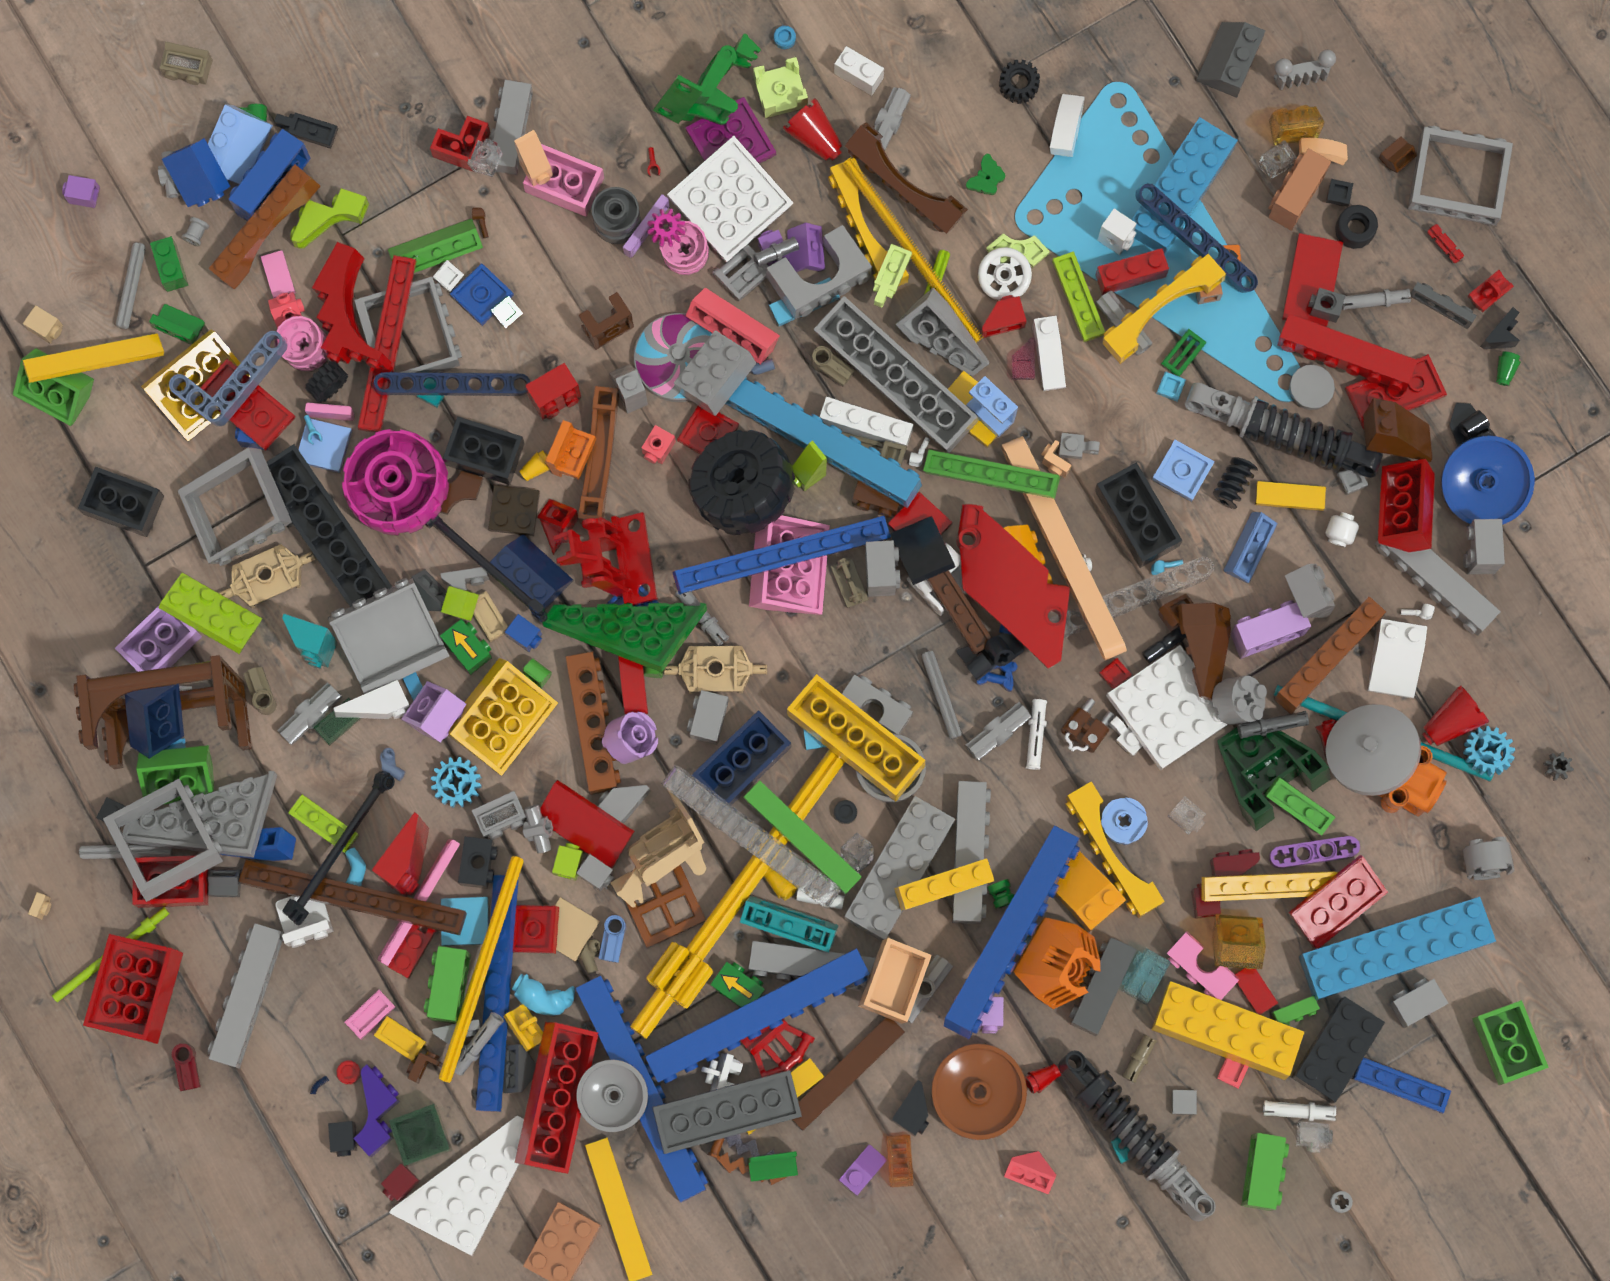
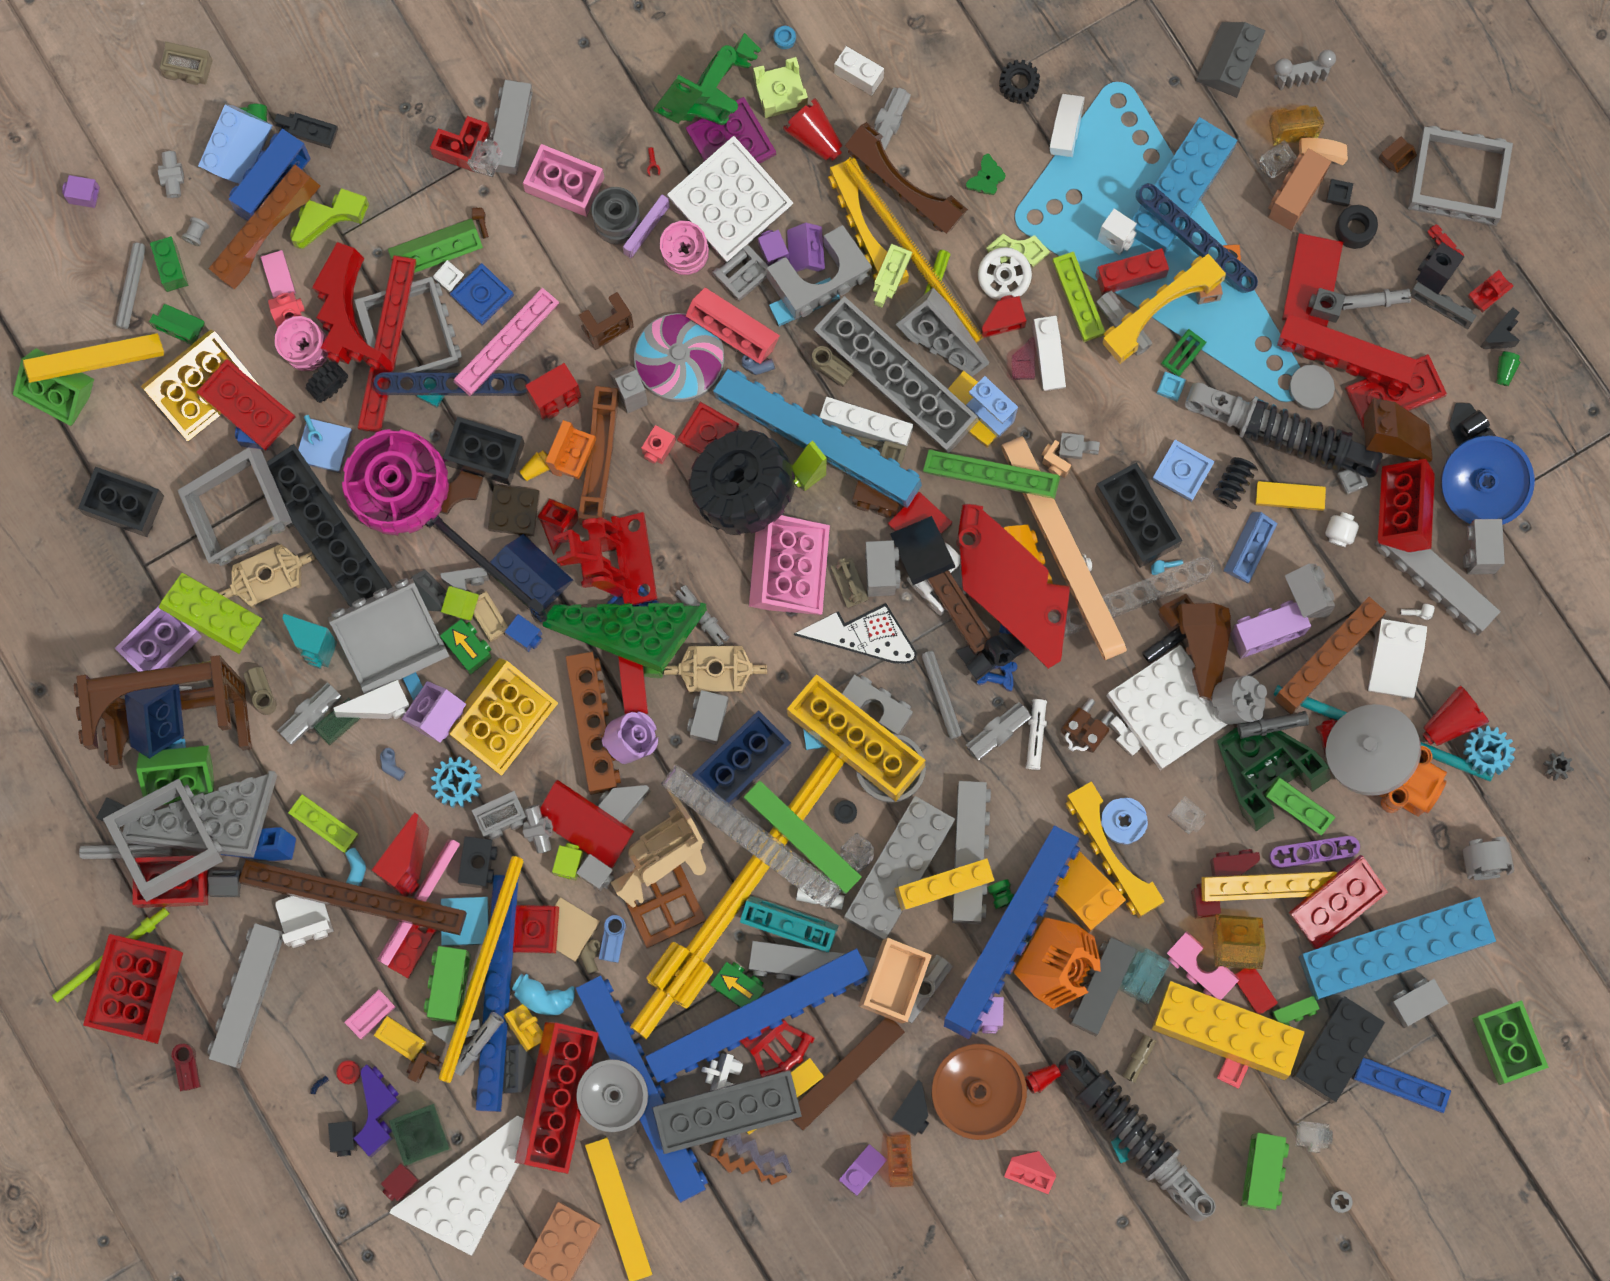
tan brick [23,305,63,344] -> none
tan plate [28,892,51,920] -> none
blue brick [162,138,231,207] -> none
sand blue beam [169,331,287,427] -> none
black hinge [282,771,395,925] -> none
bright pink tile [305,403,354,421] -> none
tile [490,296,523,328] -> none
light nougat slope [514,130,553,187] -> none
bright green brick [523,658,552,689] -> none
dark pink gear [647,209,686,247] -> none
blue plate [672,516,891,595] -> none
light grey brick [674,330,756,416] -> none
green panel [747,1151,798,1182] -> none
flat silver pin [753,237,799,268] -> none
yellow cone [763,867,798,901] -> none
white hand [909,437,930,467] -> none
red tile [1099,658,1132,689] -> none
light grey tile [1172,1090,1197,1115] -> none
white pin [1263,1100,1336,1121] -> none
none -> bright pink tile [453,287,559,396]
none -> white sticker [794,603,917,664]
none -> black brick [1416,242,1465,294]

